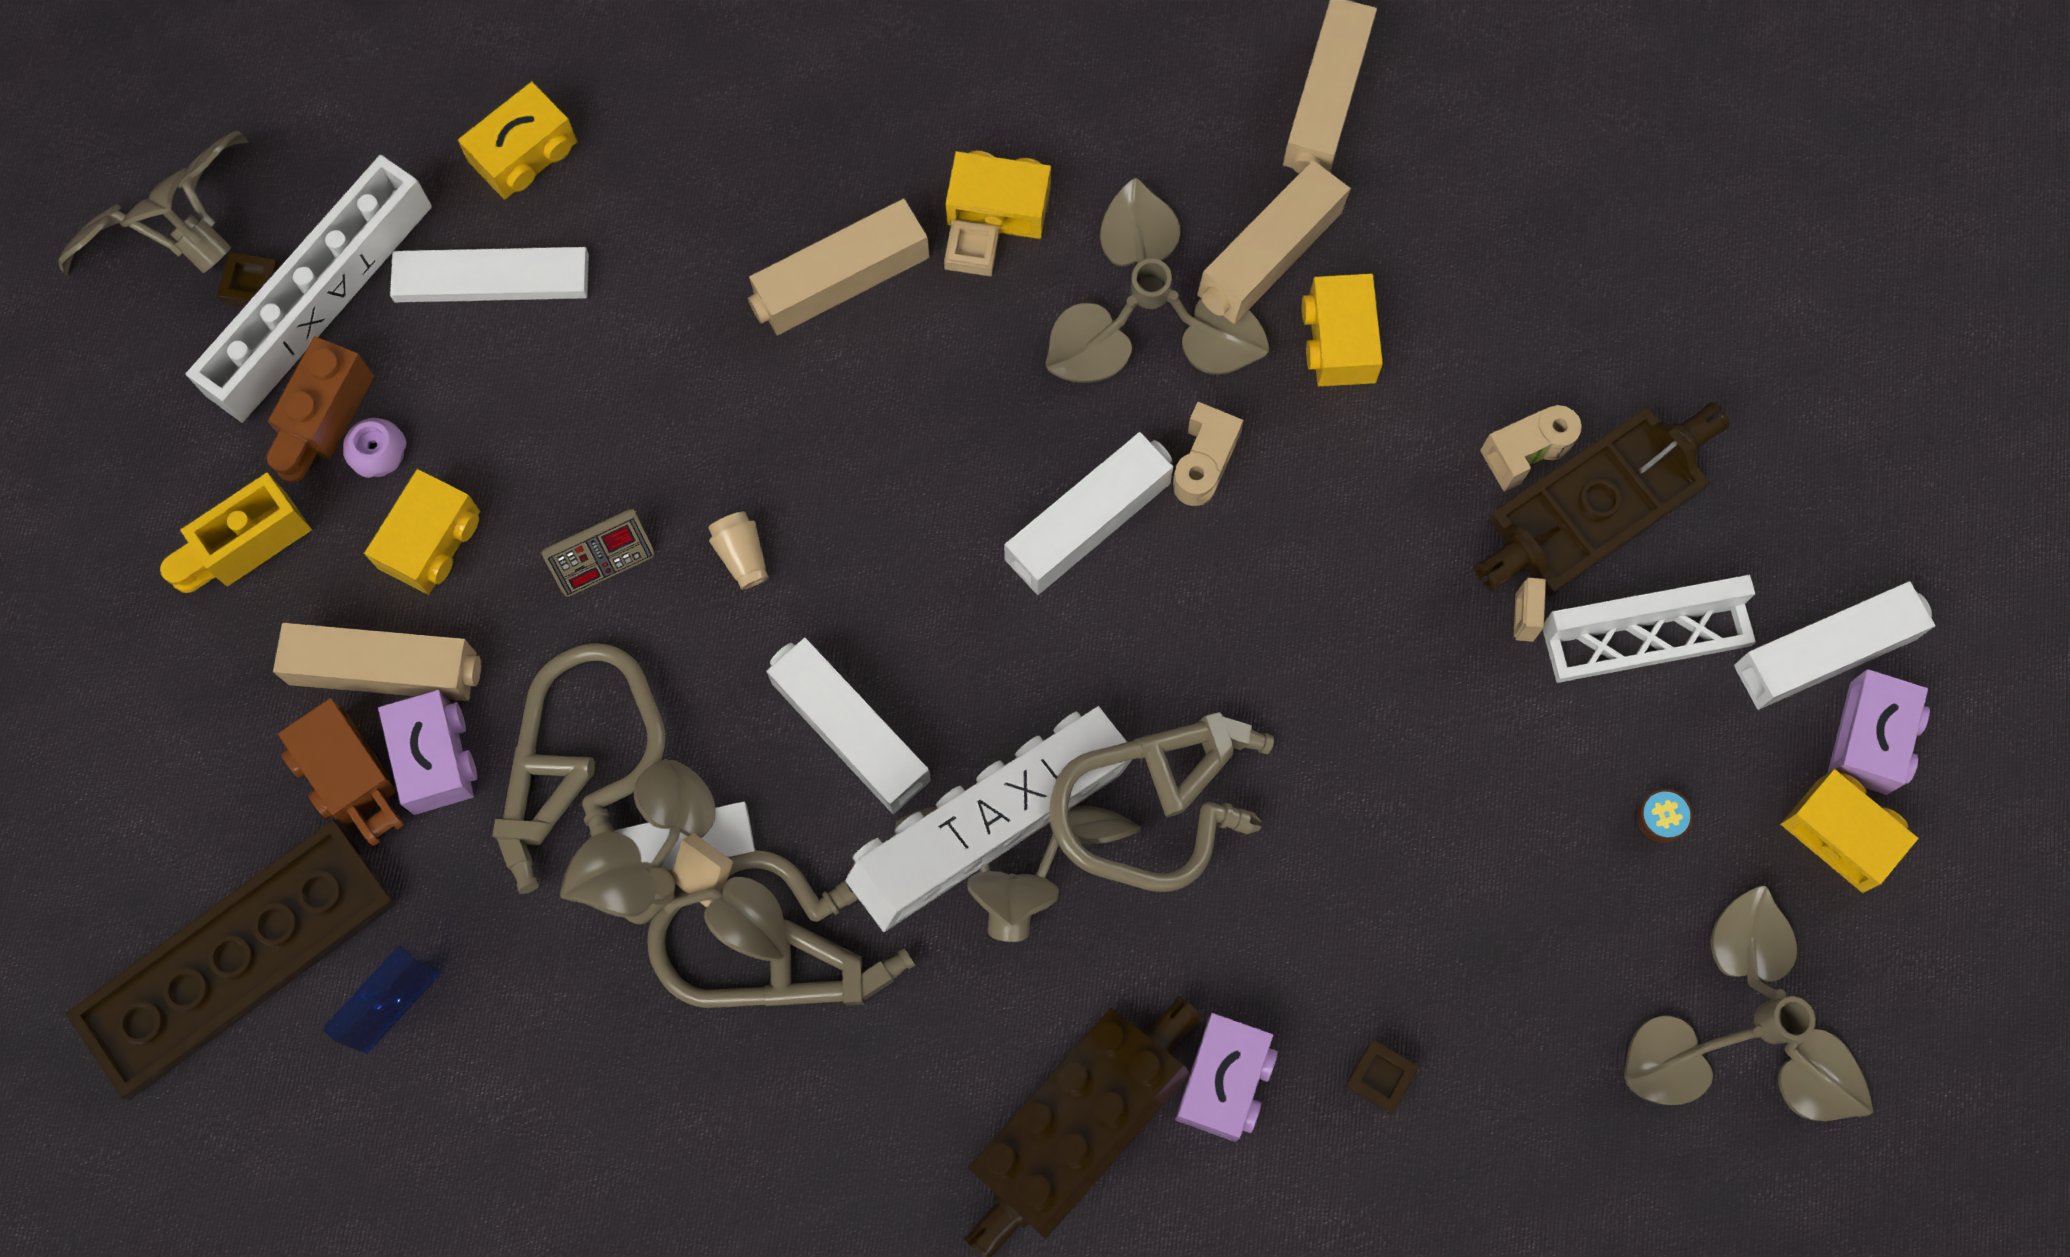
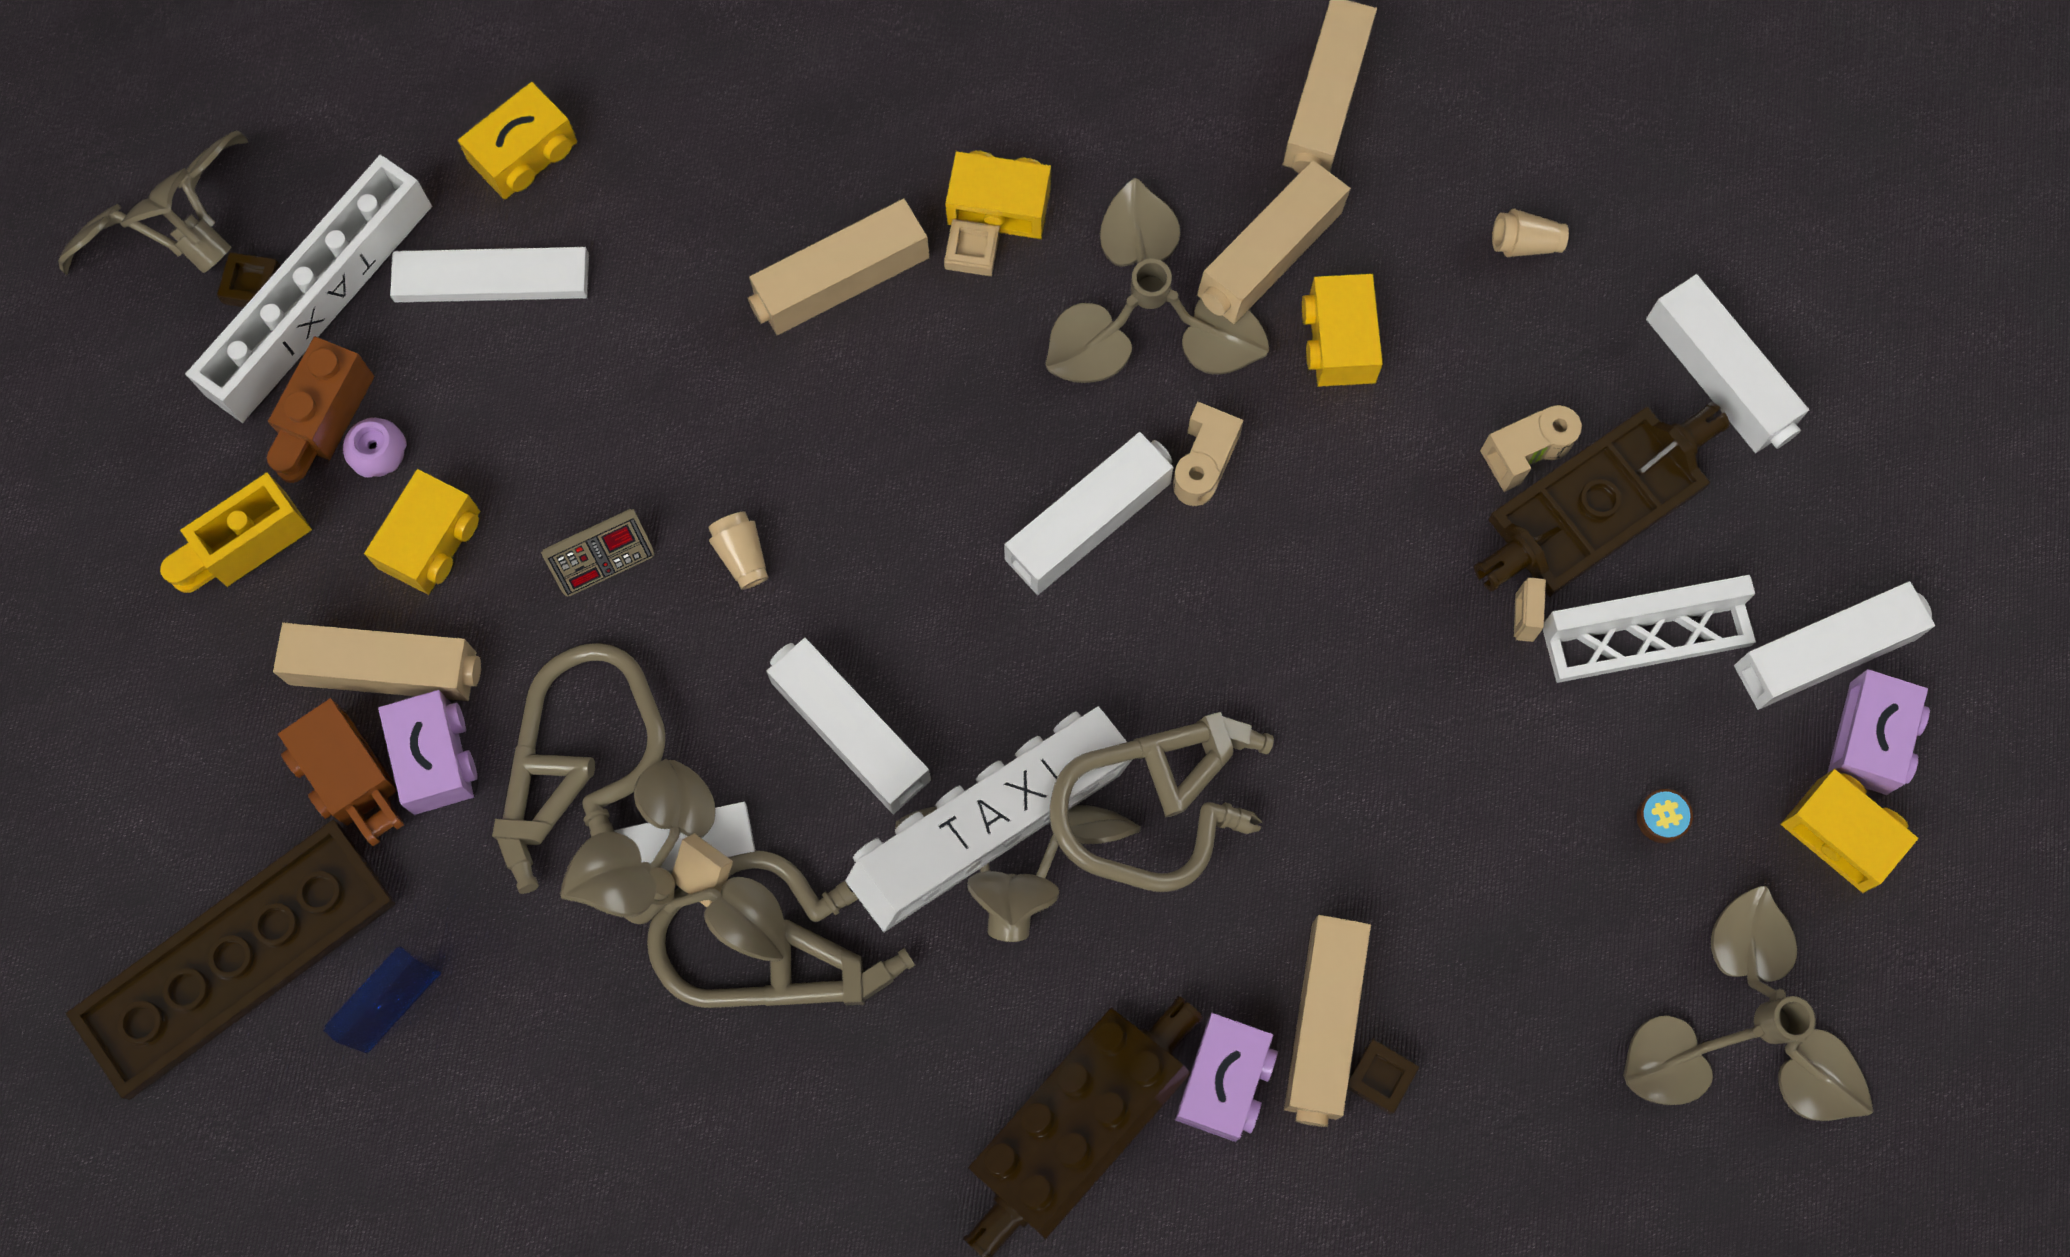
none -> tan brick [1284,915,1371,1127]
none -> tan cone [1492,209,1569,257]
none -> white brick [1646,274,1809,453]

